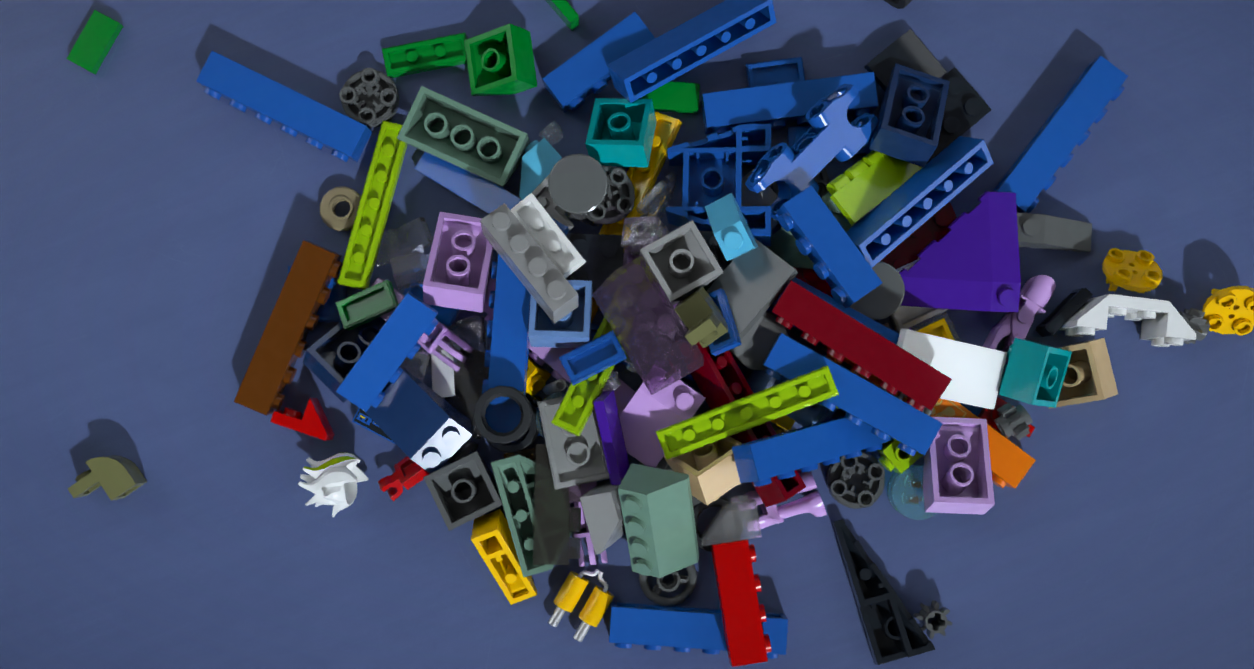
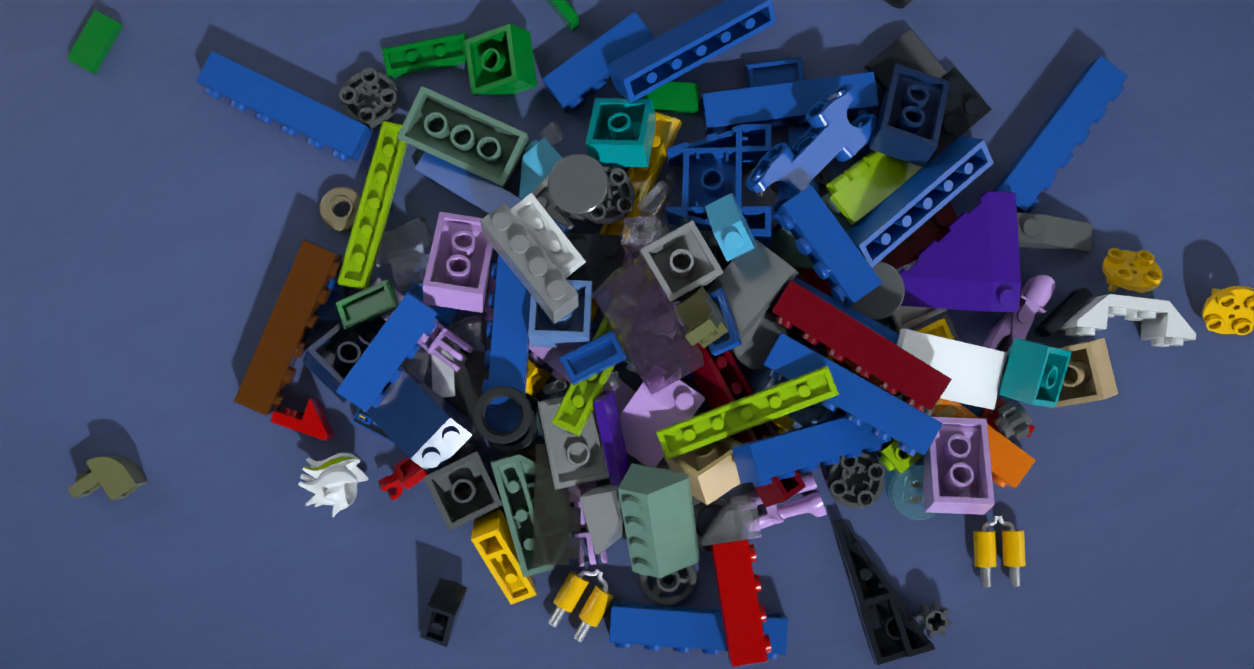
dark grey gear [1179,308,1210,345] -> none
none -> black slope [420,578,467,647]
none -> yellow piece [973,516,1026,587]

